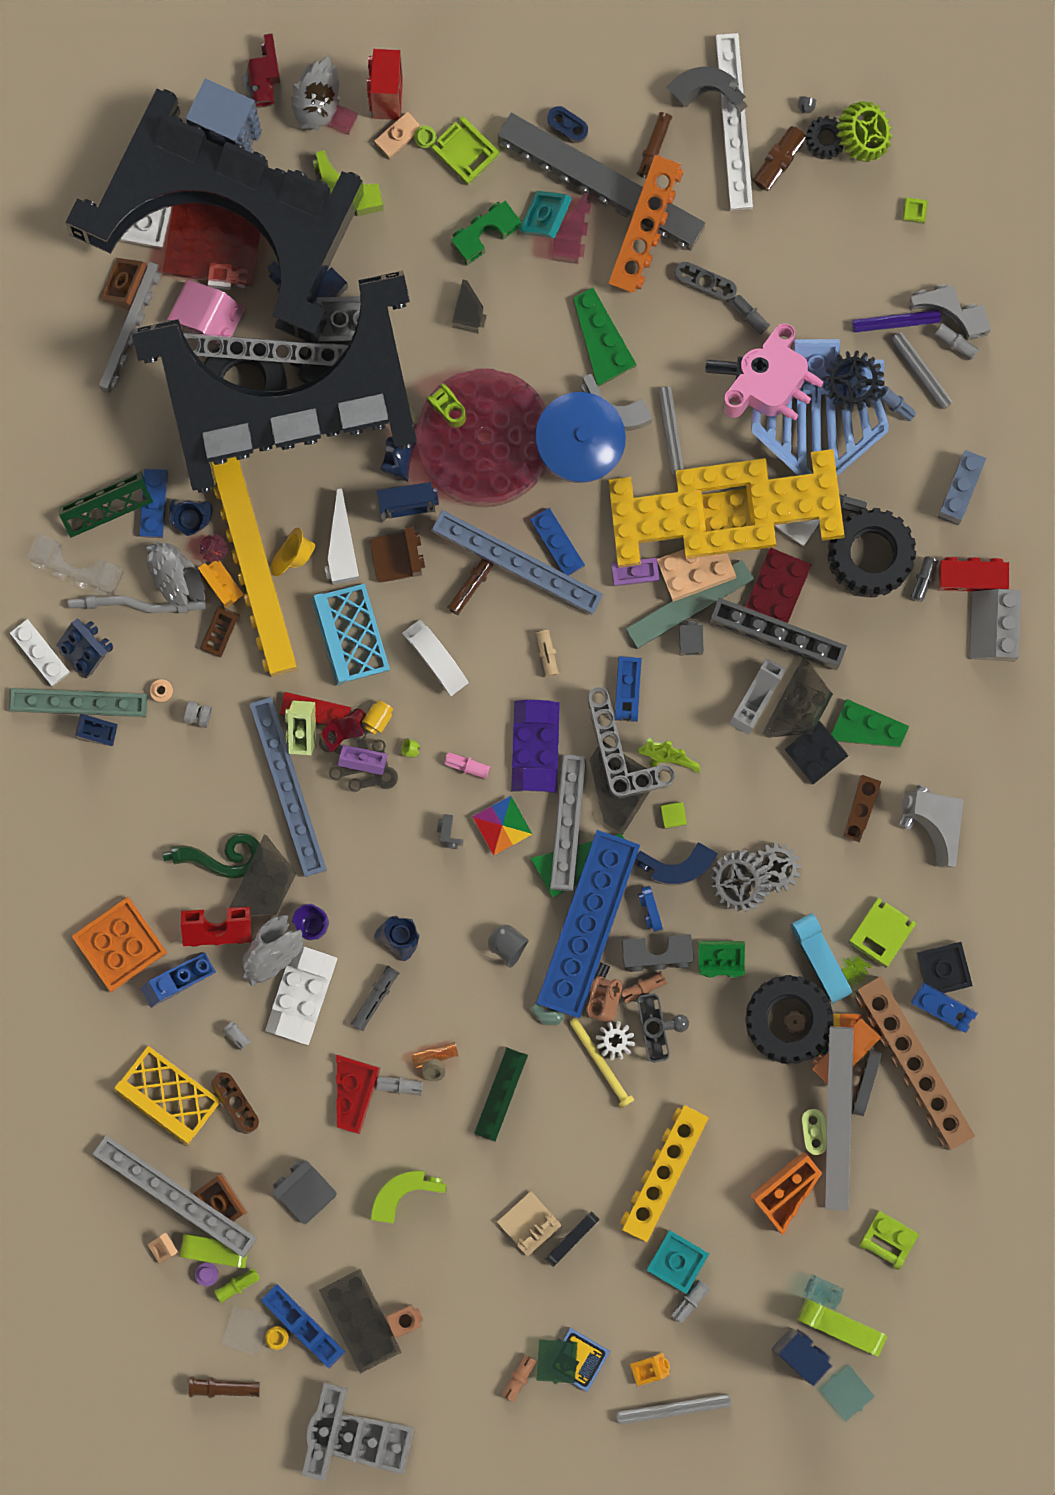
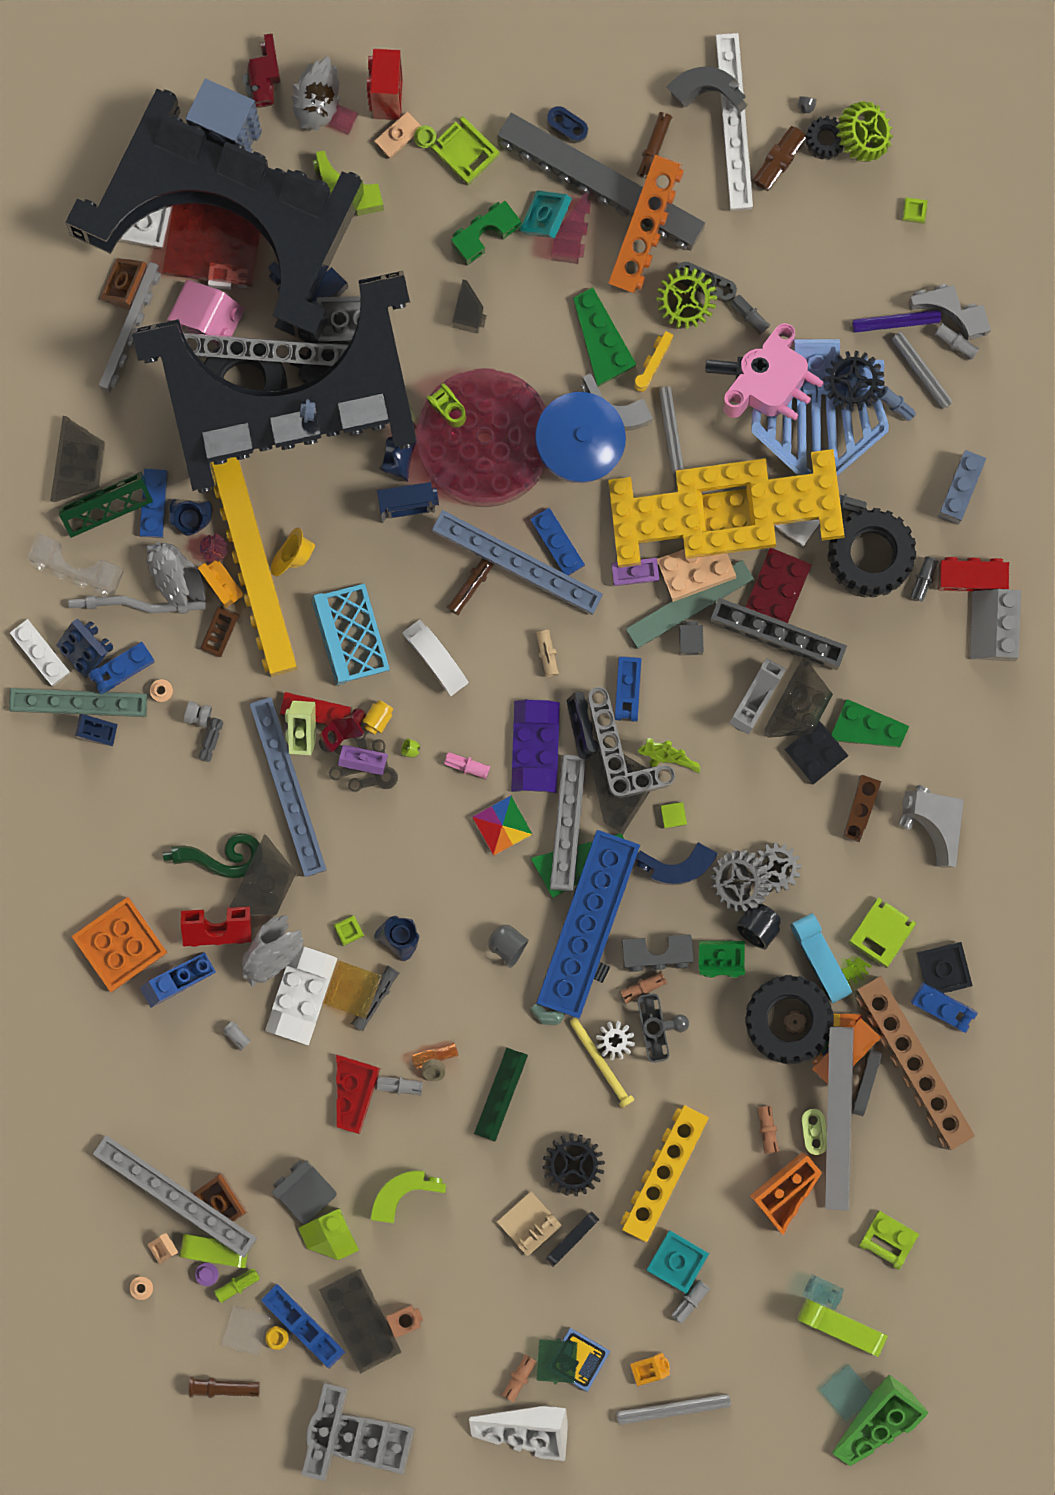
yellow fence [114,1046,221,1147] -> none
reddish brown beam [211,1072,259,1134] -> none
dark purple hair [292,904,329,941] -> none
white slope [325,488,360,585] -> none
reddish brown bracket [370,527,425,583] -> none
dark grey bracket [437,814,463,849] -> none
nougat piece [587,976,622,1022] -> none
blue plate [638,886,663,932] -> none
dark blue brick [772,1329,832,1387] -> none
none -> clear smoke wing [50,416,106,503]
none -> blue plate [88,642,155,694]
none -> light nougat plate [130,1277,153,1300]
none -> dark grey axle [199,717,223,762]
none -> lime slope [298,1208,359,1260]
none -> sand blue plate [300,399,315,423]
none -> clear yellow tile [324,961,382,1019]
none -> lime tile [334,915,364,946]
none -> white wedge [469,1406,568,1461]
none -> black gear [542,1134,605,1196]
none -> black plate [566,692,599,759]
none -> yellow plate [634,331,674,392]
none -> lime gear [656,267,717,329]
none -> black piece [735,904,781,950]
none -> nougat pin [757,1106,779,1154]
none -> bright green wedge [832,1375,929,1466]

